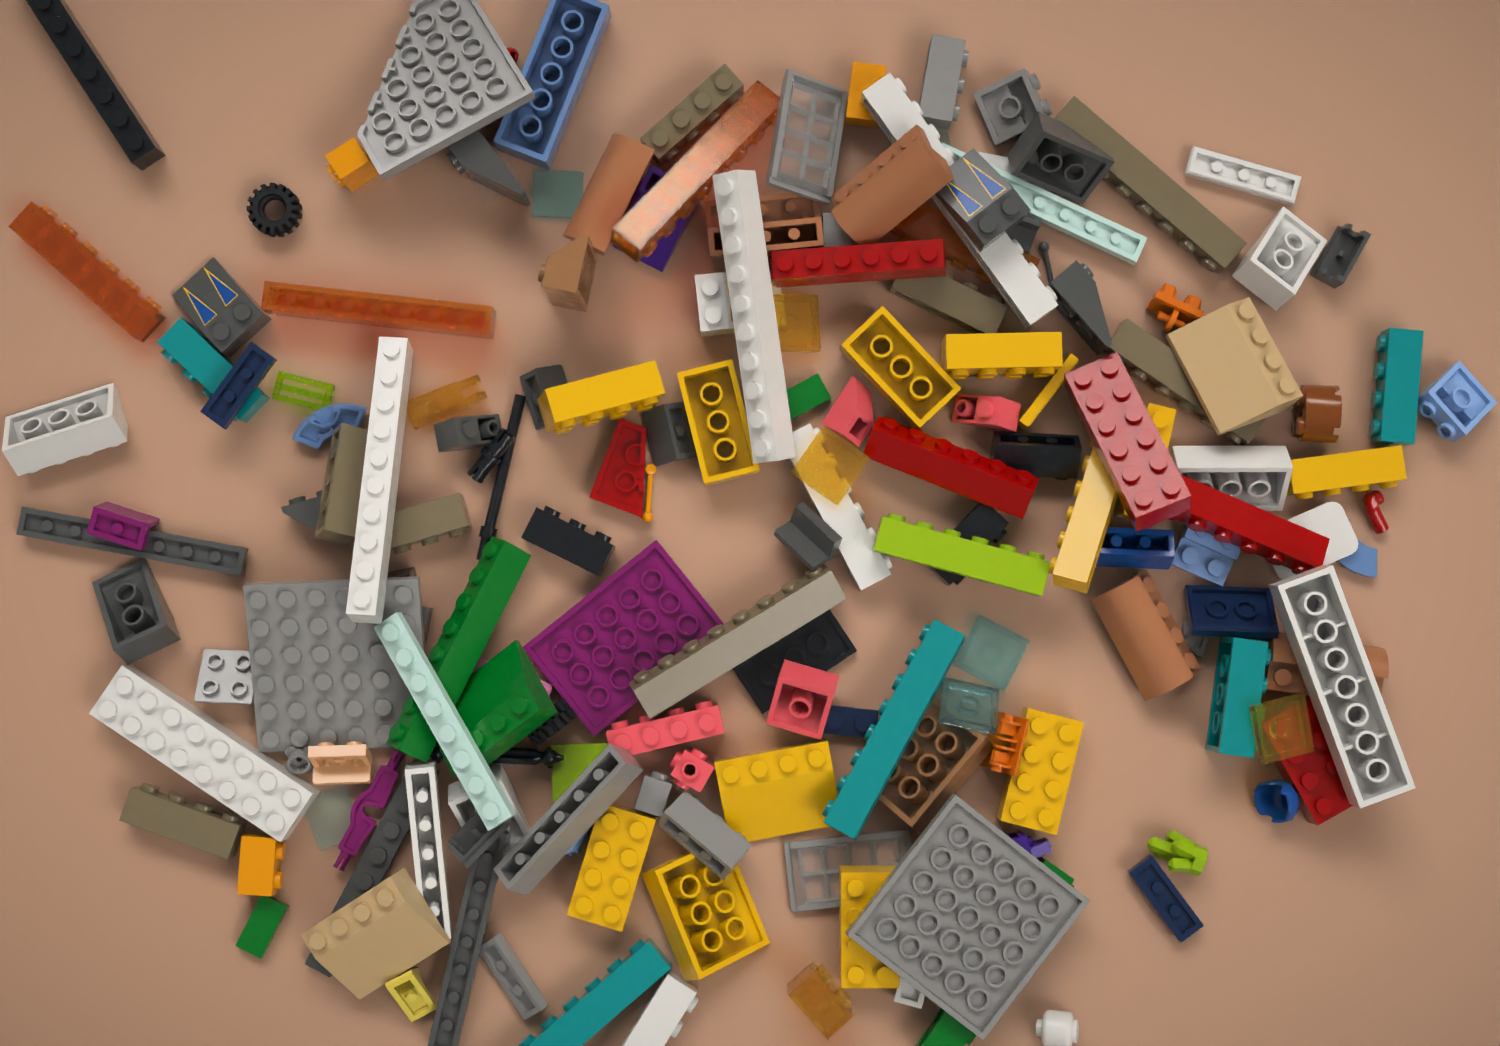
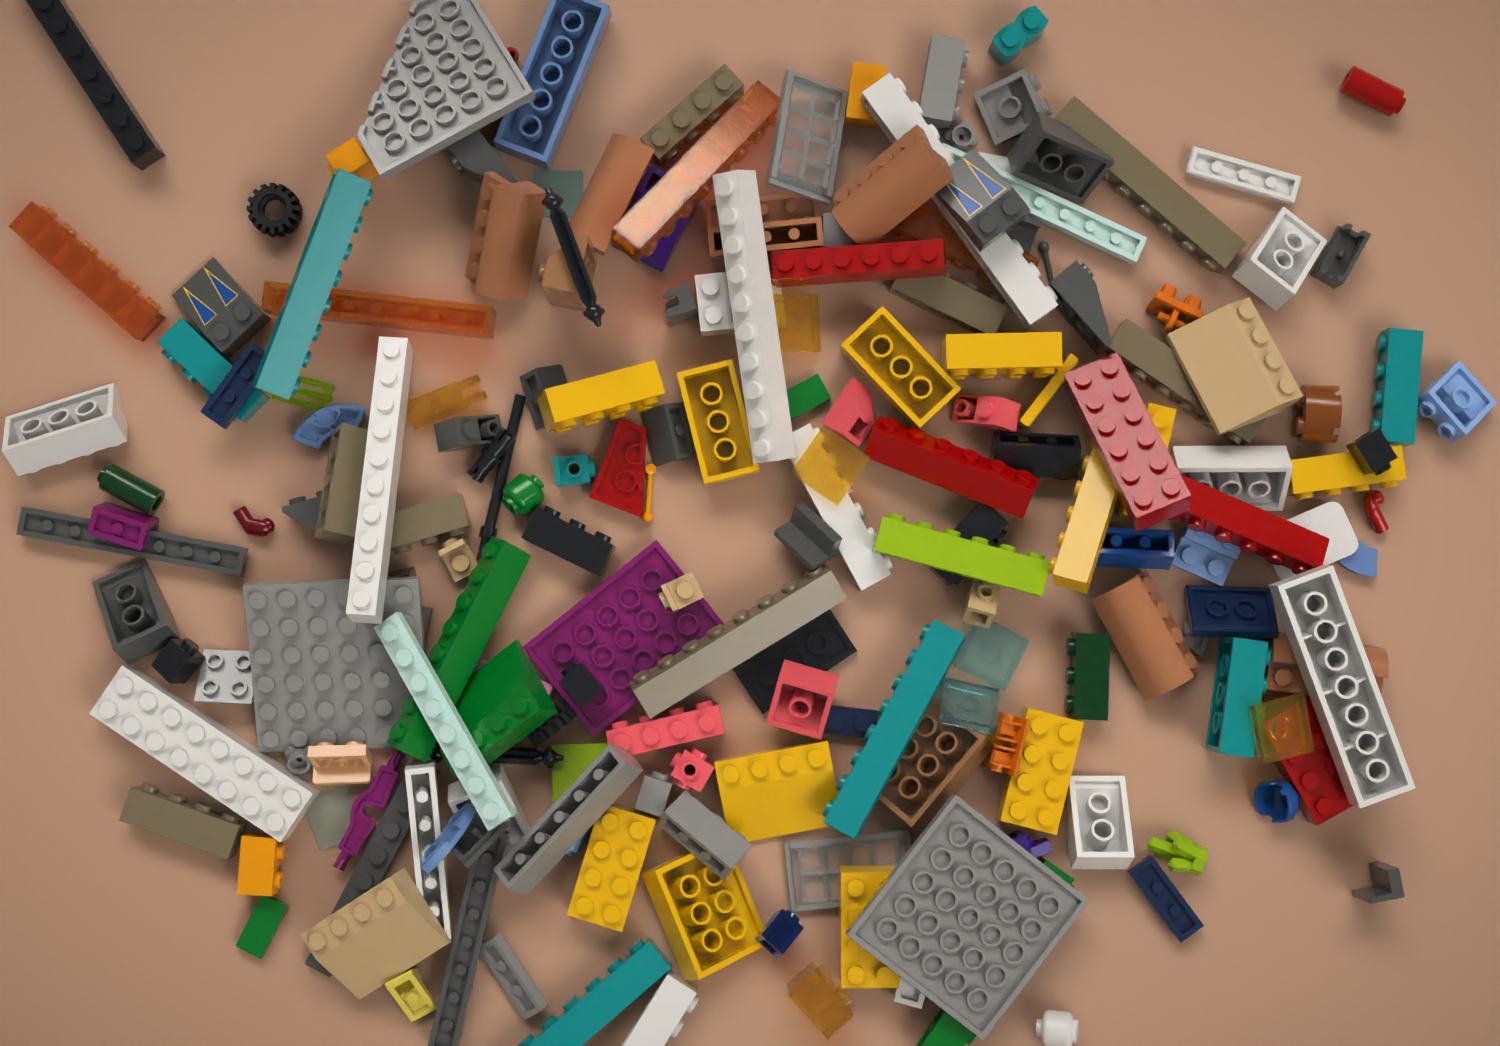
none -> dark green brick [97,464,165,516]
none -> black brick [151,638,206,684]
none -> dark red arm [233,506,275,537]
none -> teal brick [252,168,373,400]
none -> medium blue tile [420,802,476,874]
none -> tan bracket [438,536,478,583]
none -> nougat brick [465,171,546,300]
none -> green head [502,474,544,516]
none -> black wheel [542,187,605,327]
none -> teal brick [553,454,596,487]
none -> black brick [559,662,605,708]
none -> tan bracket [658,571,705,612]
none -> dark grey hinge [663,281,698,327]
none -> clear blue brick [754,909,804,958]
none -> light grey plate [945,121,978,152]
none -> tan brick [961,579,1001,629]
none -> teal brick [988,6,1048,66]
none -> dark green brick [1064,633,1111,721]
none -> white slope [1067,776,1135,869]
none -> red brick [1339,65,1406,117]
none -> black brick [1346,428,1398,476]
none -> dark grey panel [1352,861,1405,903]

